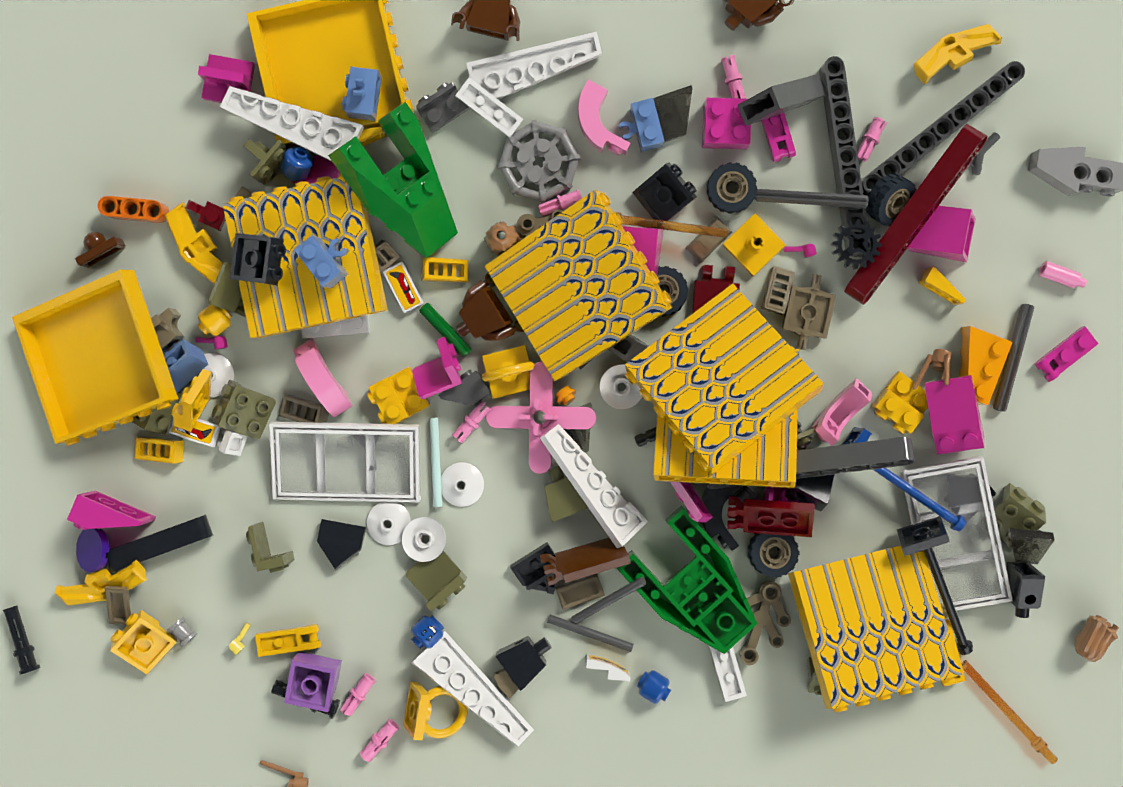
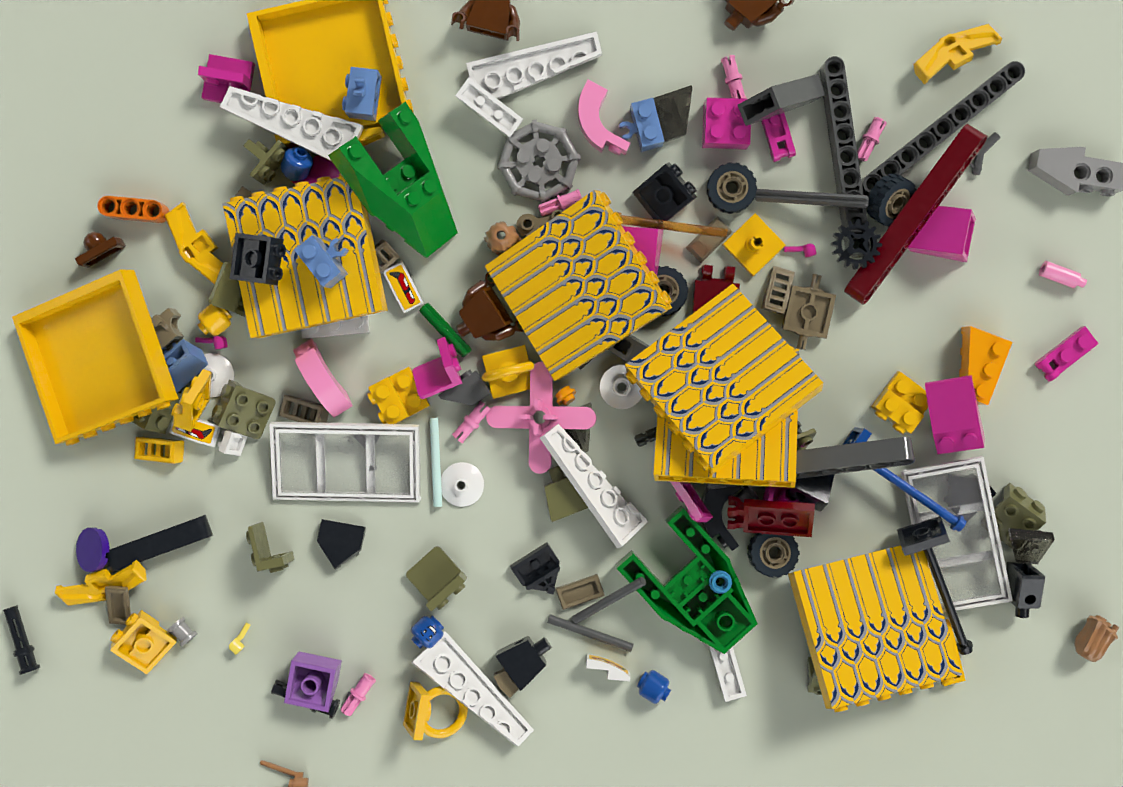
dark pink slope [67,490,156,530] -> none
dark red plate [185,200,226,232] -> none
yellow plate [255,624,321,657] -> none
bright pink pin [360,719,399,762] -> none
white dish [367,502,411,545] -> none
white dish [402,517,446,562] -> none
flat silver bracket [416,82,469,133] -> none
yellow slope [421,257,468,283] -> none
reddish brown tile [540,538,631,586] -> none
dark tan plant [739,581,791,665] -> none
bright pink arch [812,378,873,446] -> none
medium nougat plant [912,349,952,390] -> none
yellow slope [918,266,966,305] -> none
clear orange bar [961,660,1058,764] -> none
dark grey axle [993,304,1034,412] -> none
none -> dark azure plate [709,570,732,594]

